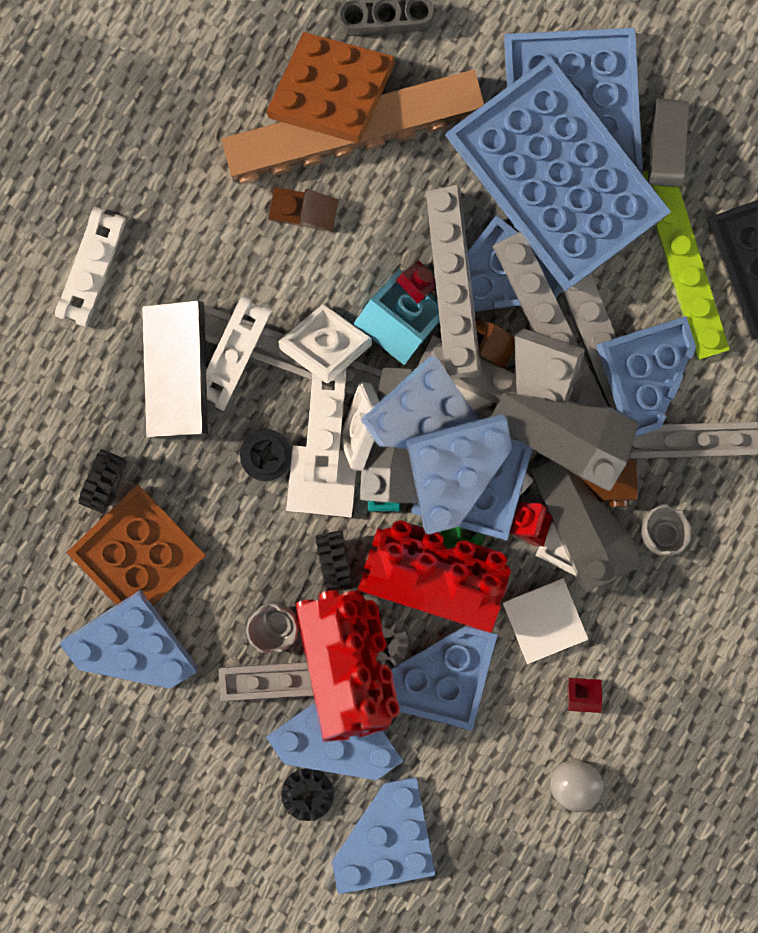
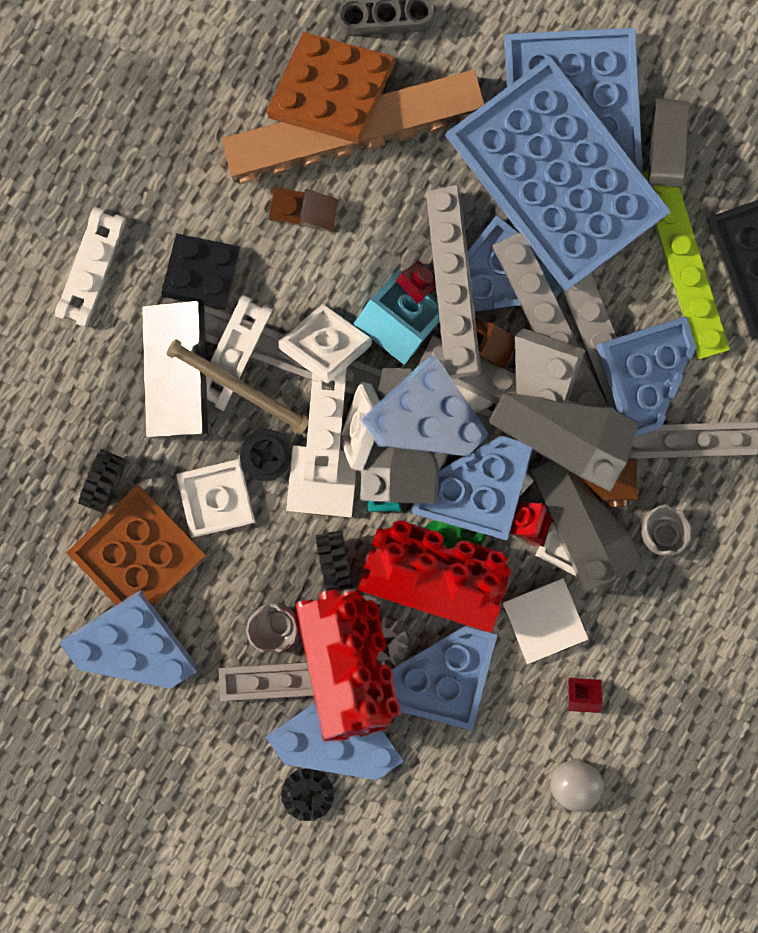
medium blue plate [332,777,435,894] -> none
medium blue plate [406,414,512,535] -> none
none -> black plate [161,233,240,310]
none -> dark tan bar [166,338,309,434]
none -> white tile [176,459,255,538]

